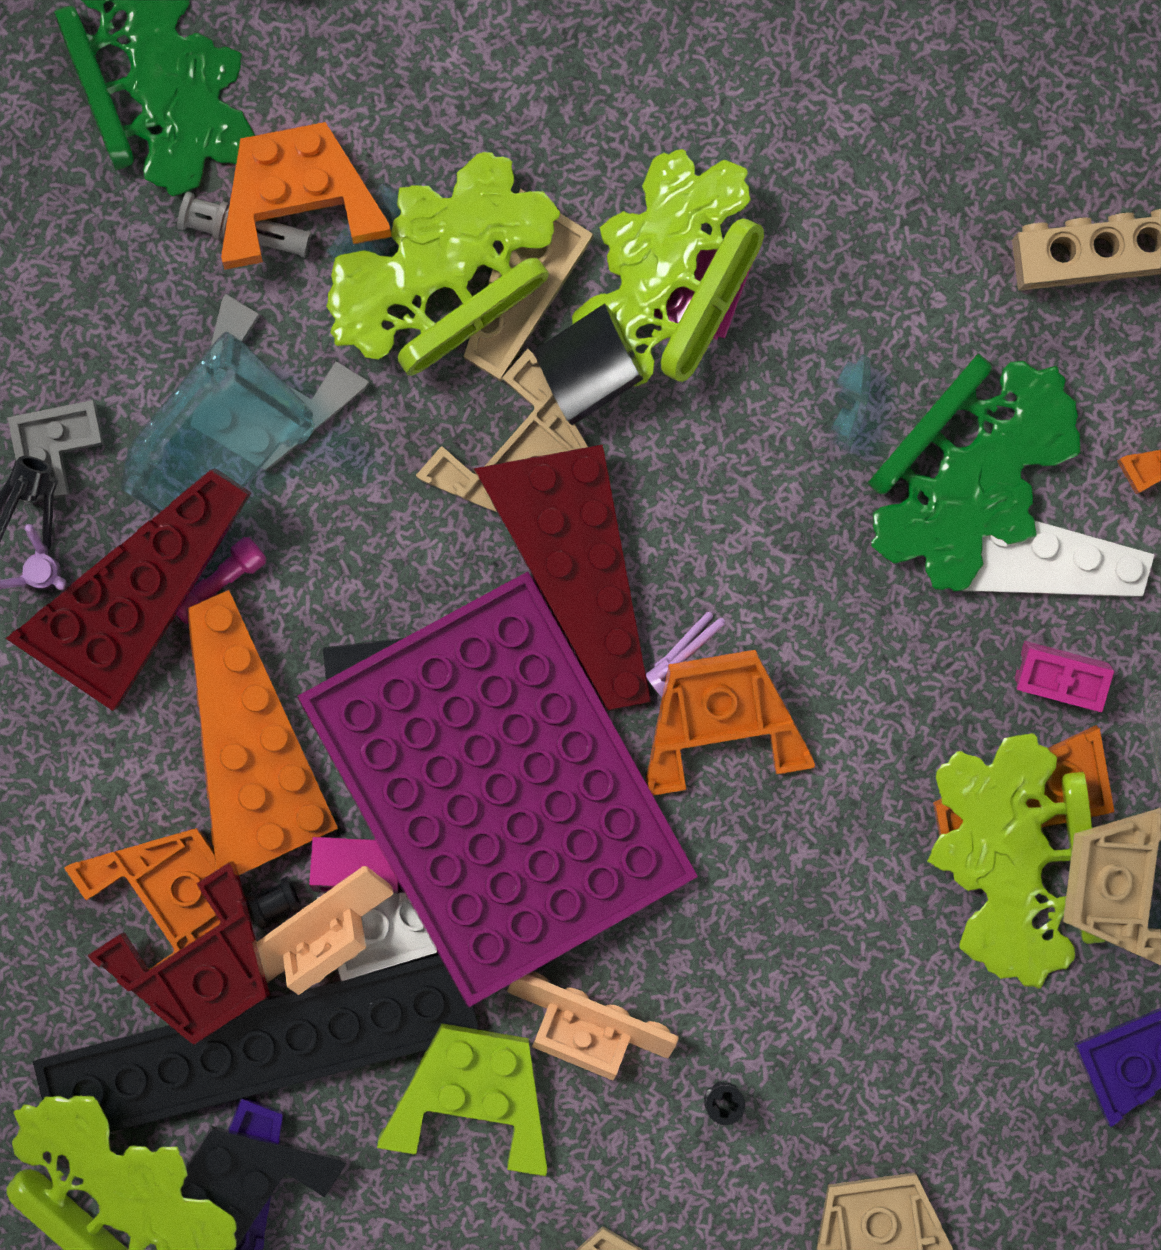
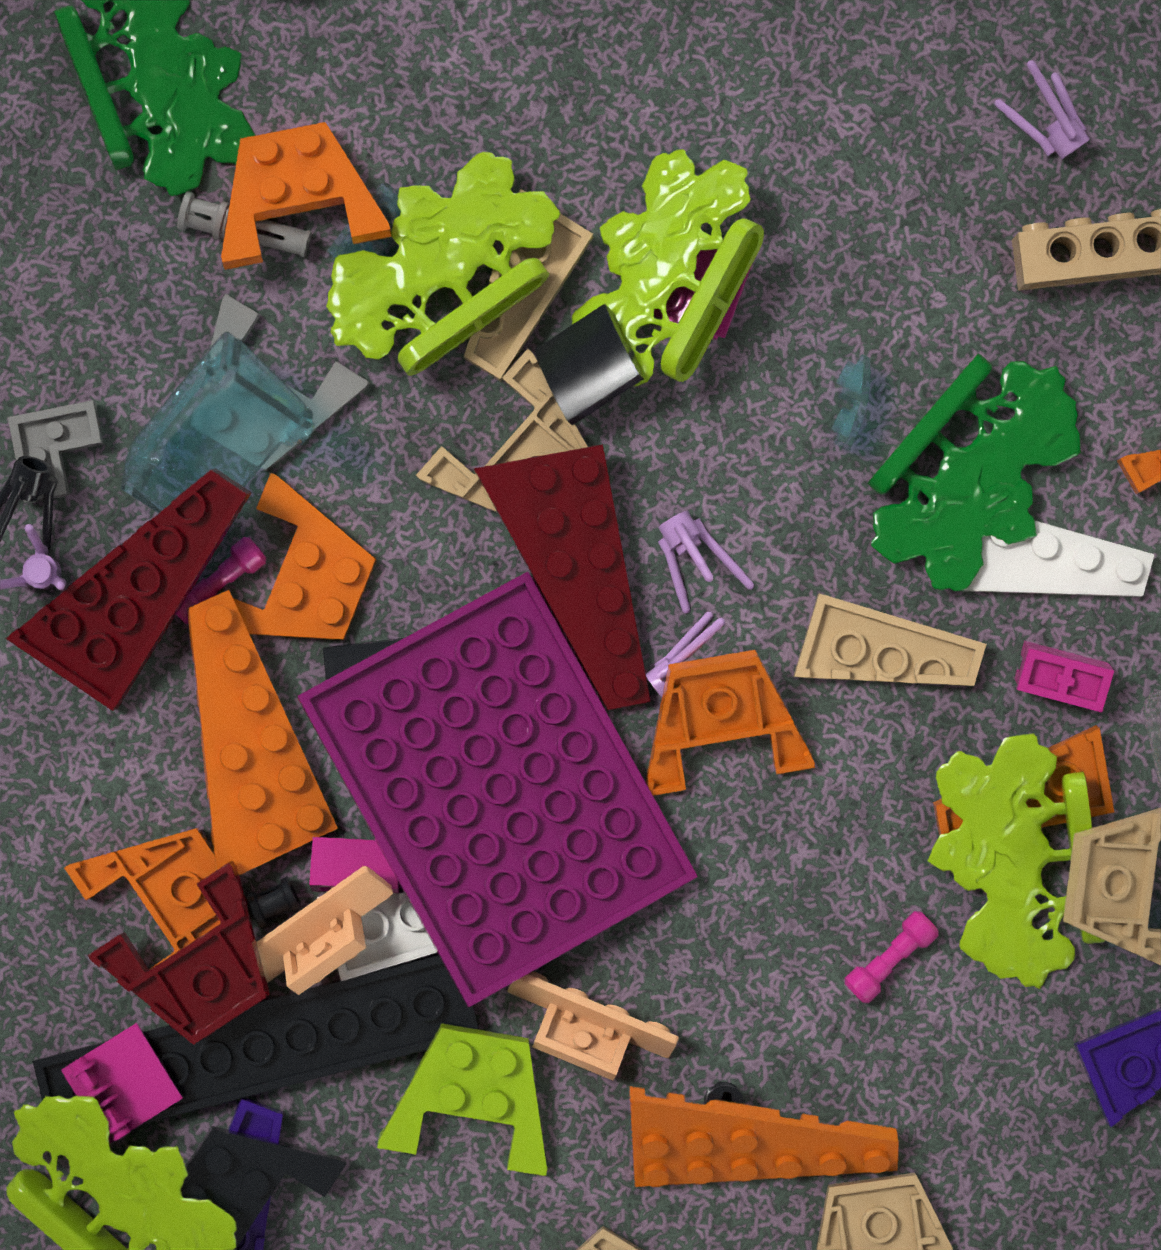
none -> dark pink hinge [61,1023,183,1144]
none -> orange wing [233,473,377,640]
none -> orange wing [629,1086,899,1187]
none -> lavender plant [658,510,754,613]
none -> tan wing [793,593,987,686]
none -> dark pink piece [845,911,939,1003]
none -> lavender plant [995,60,1090,160]

